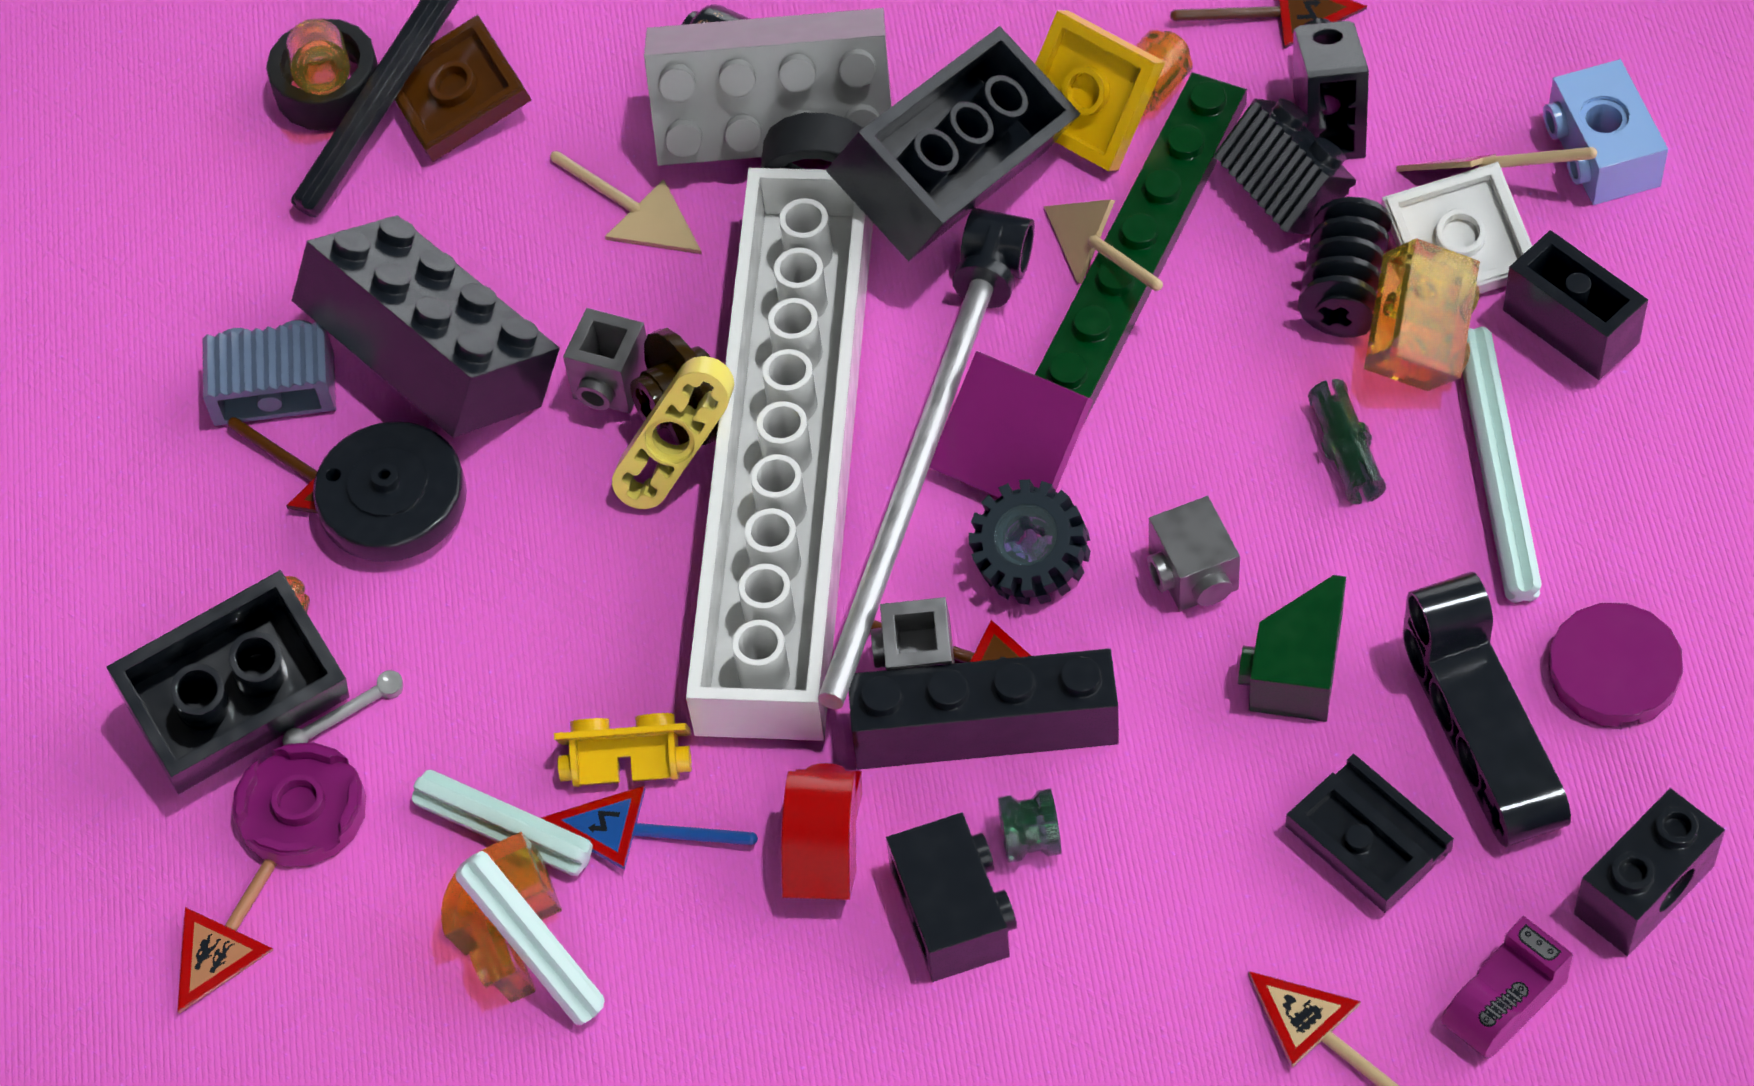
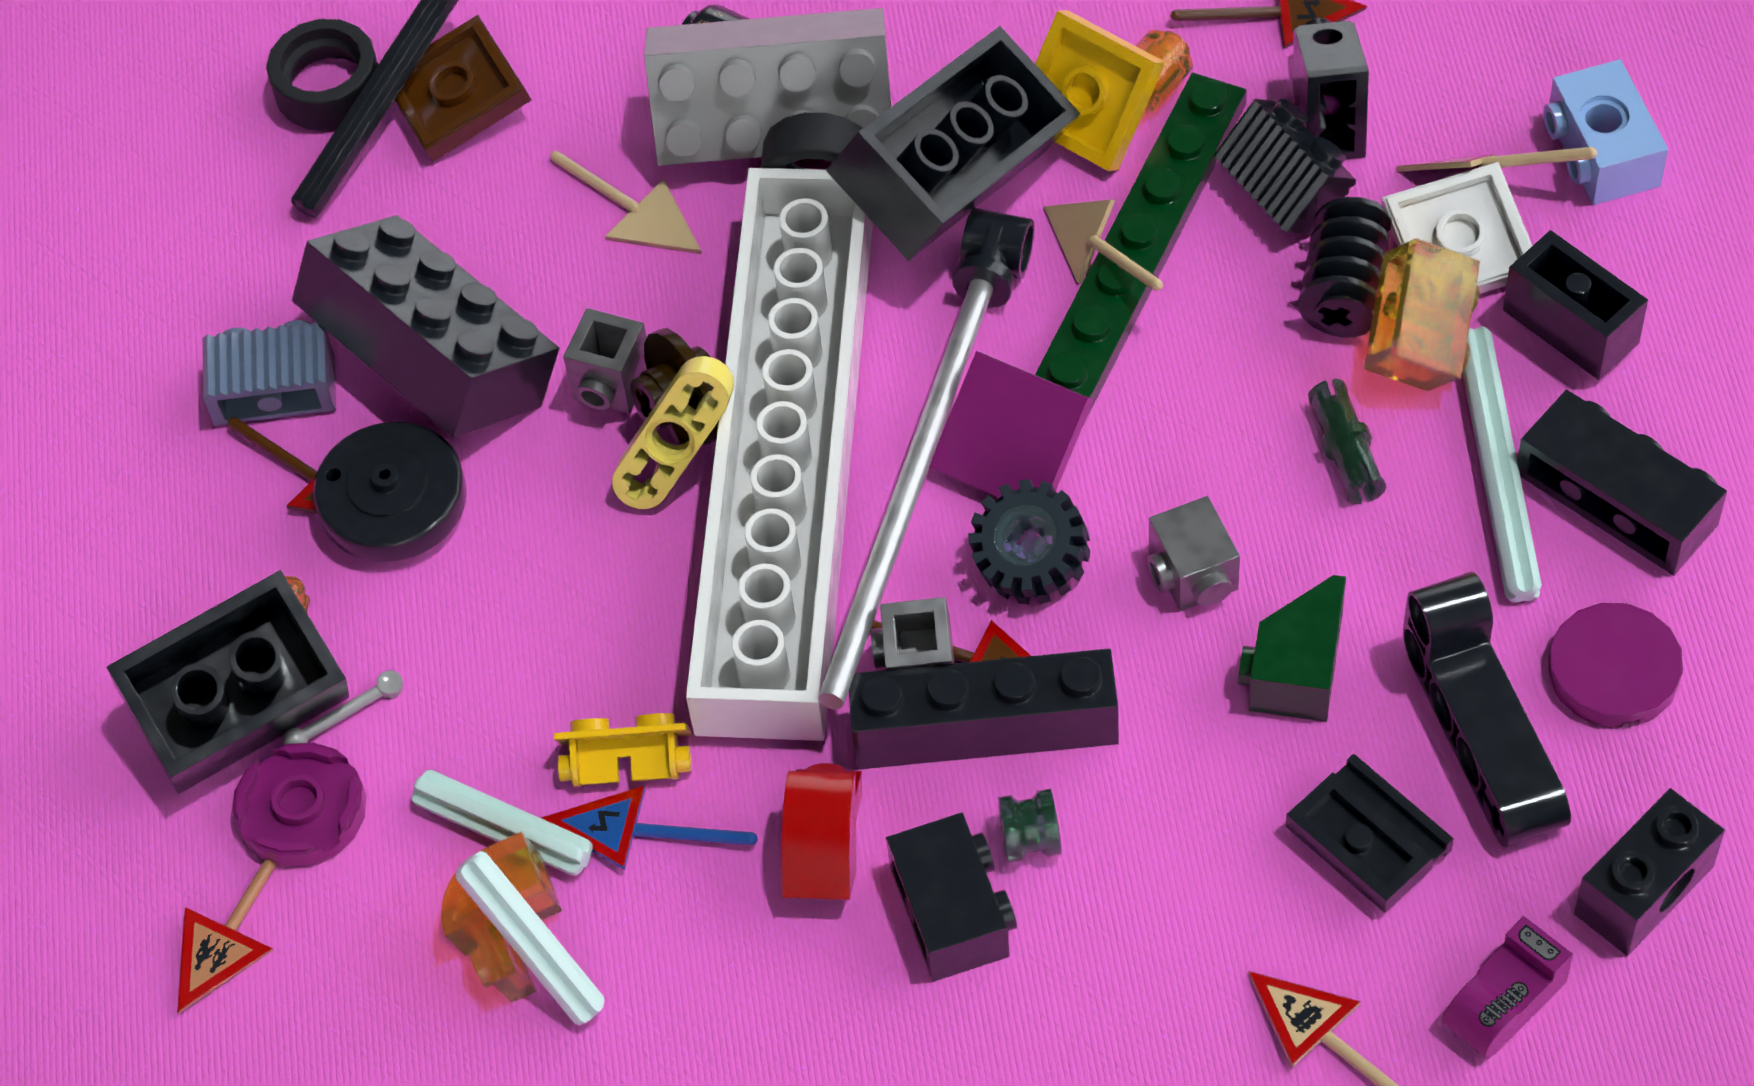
clear yellow brick [286,19,350,95] -> none
none -> black brick [1517,389,1727,576]

